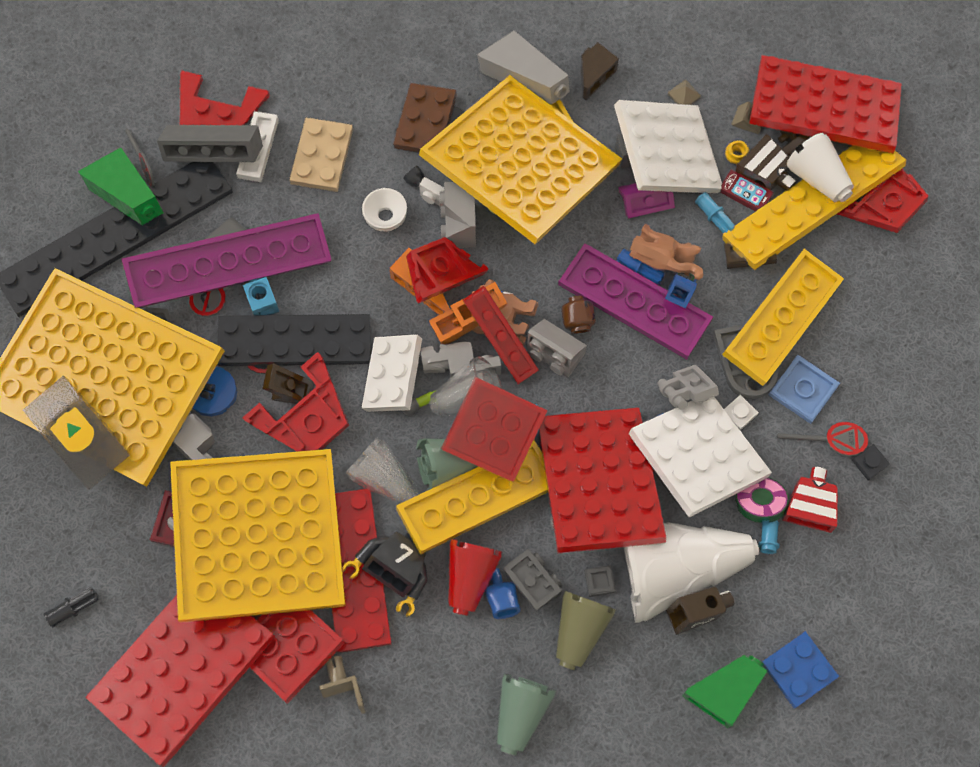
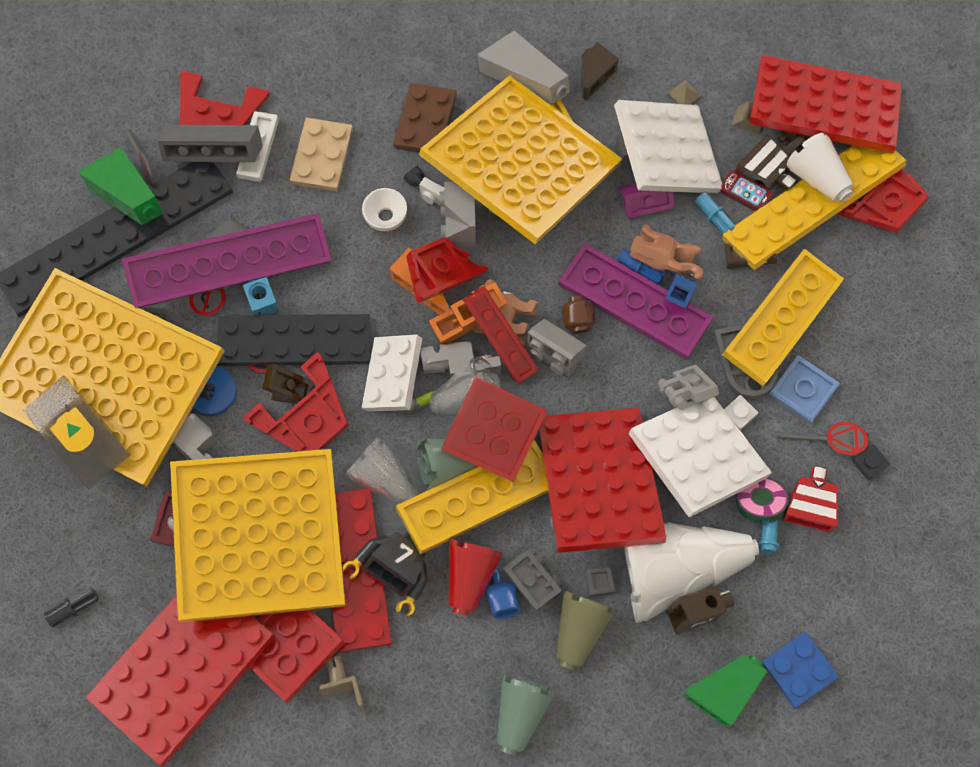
yellow plate [725,140,749,164] -> none

